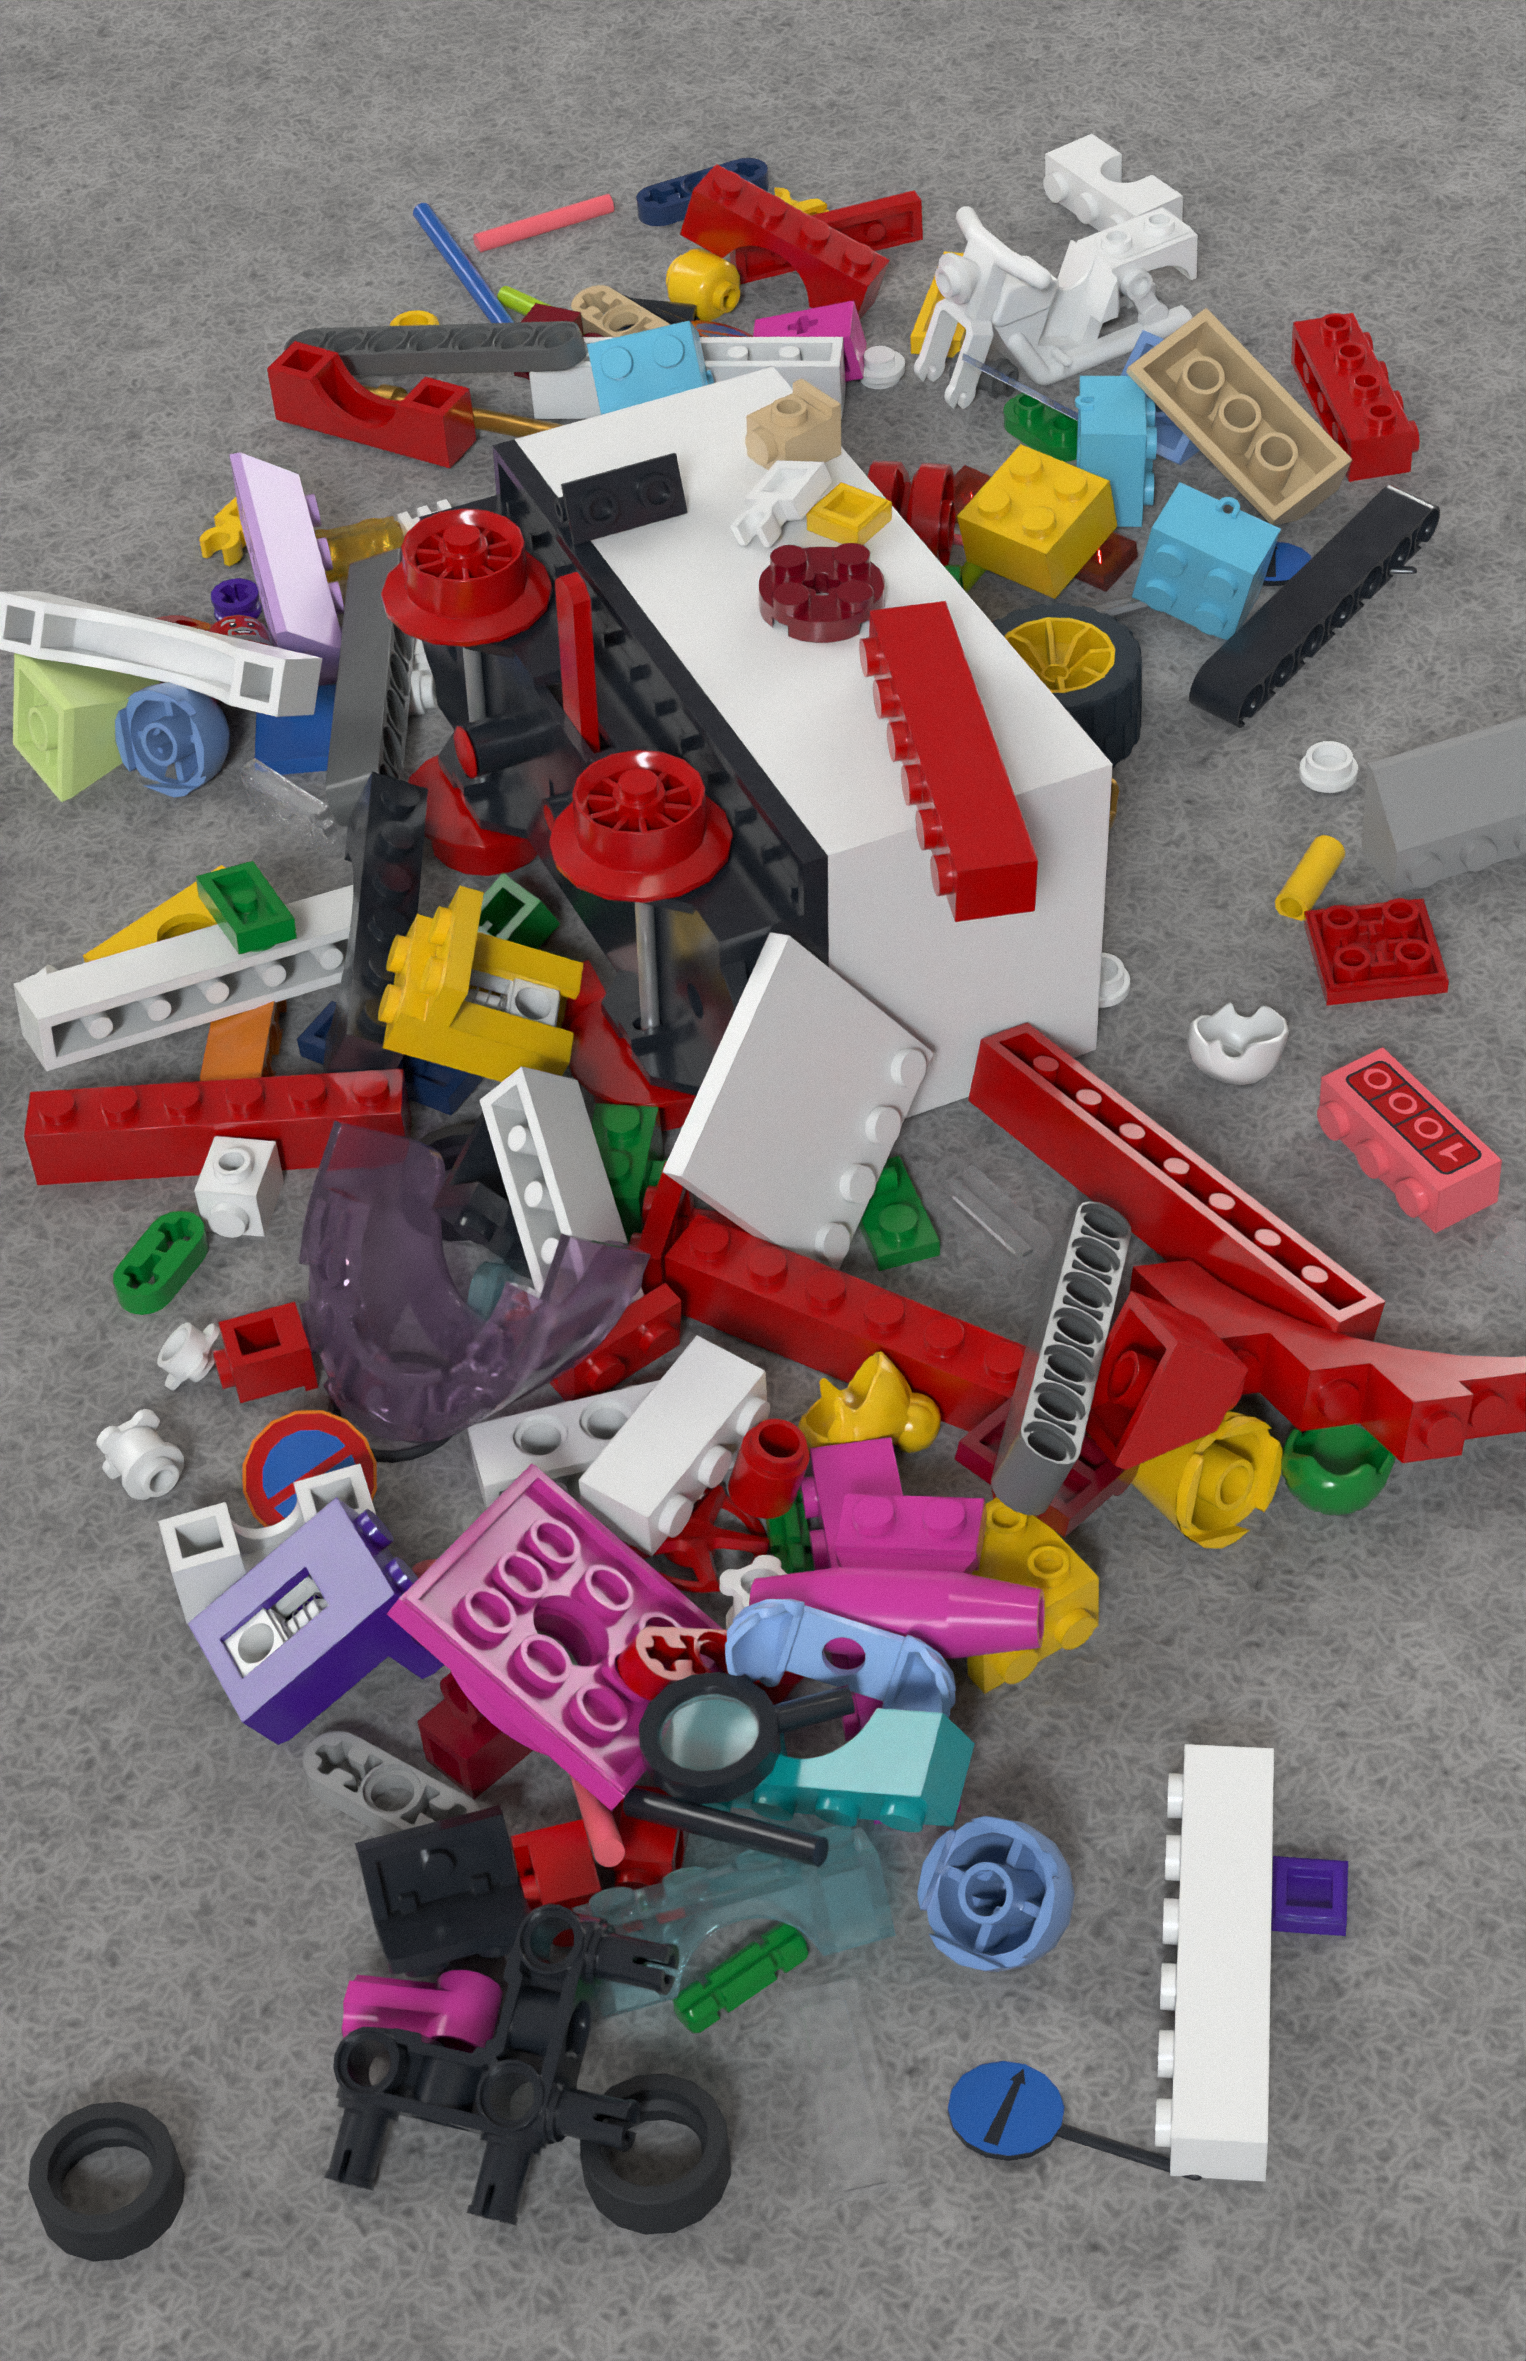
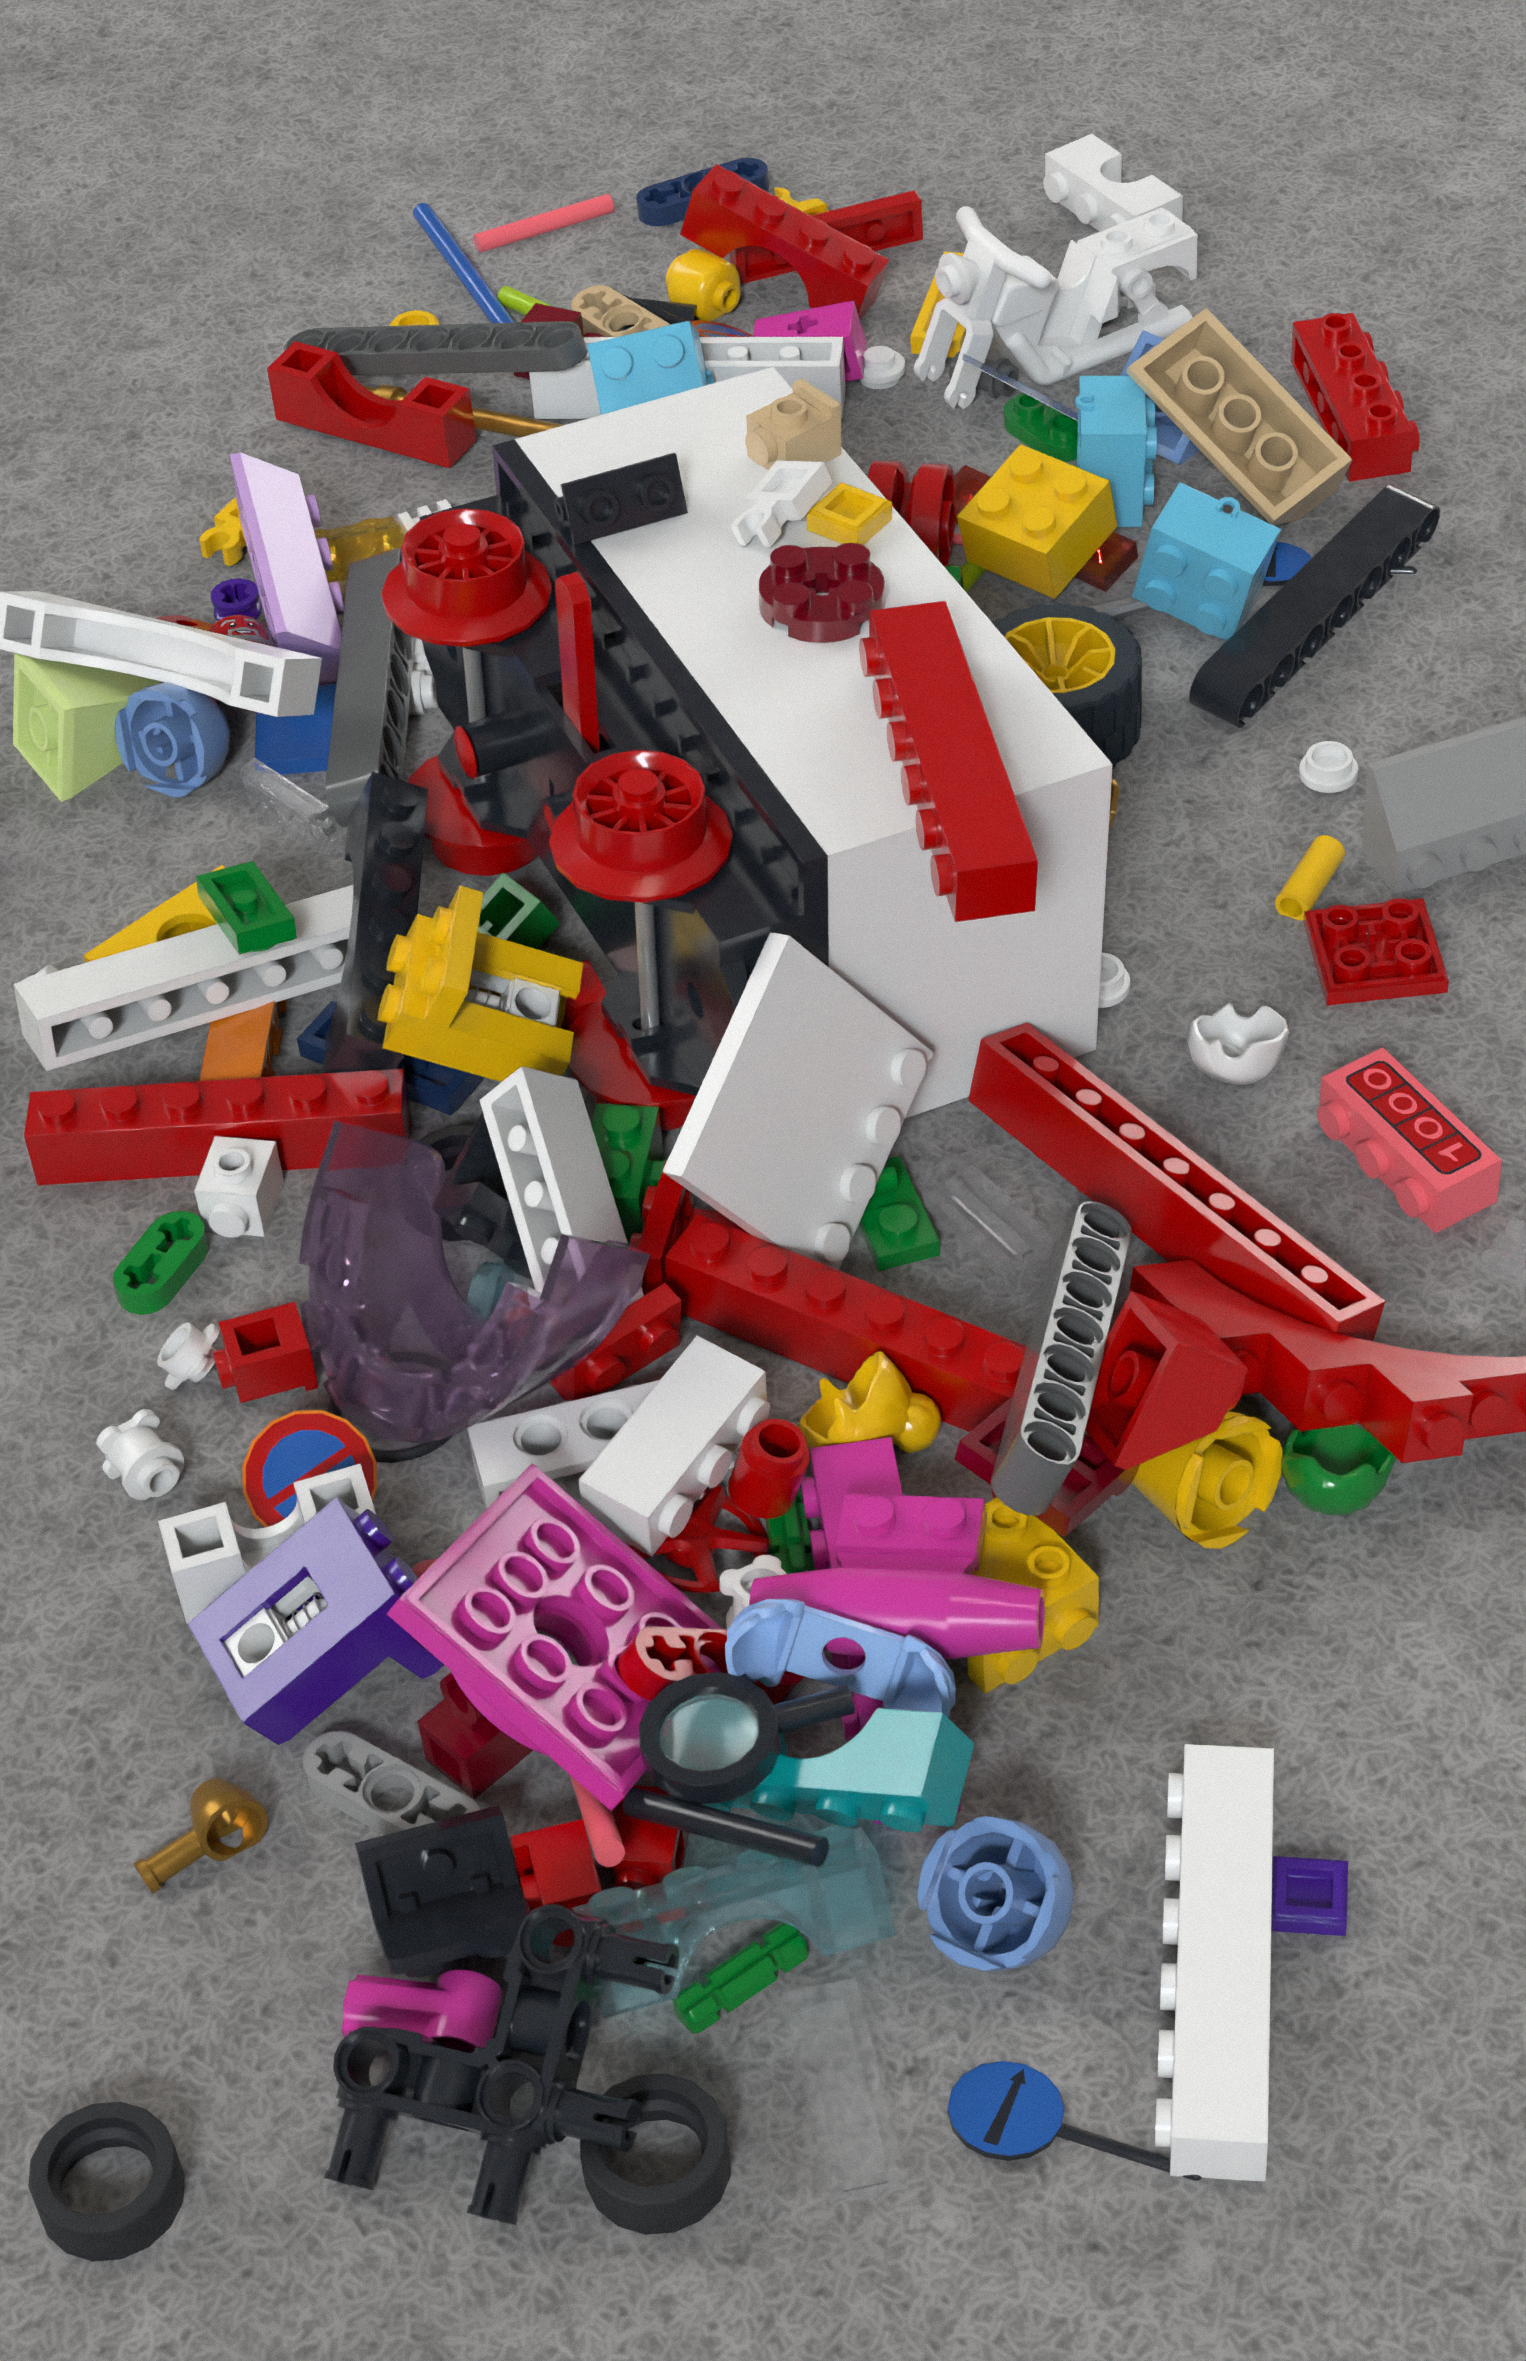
none -> pearl gold bar [133,1778,268,1894]

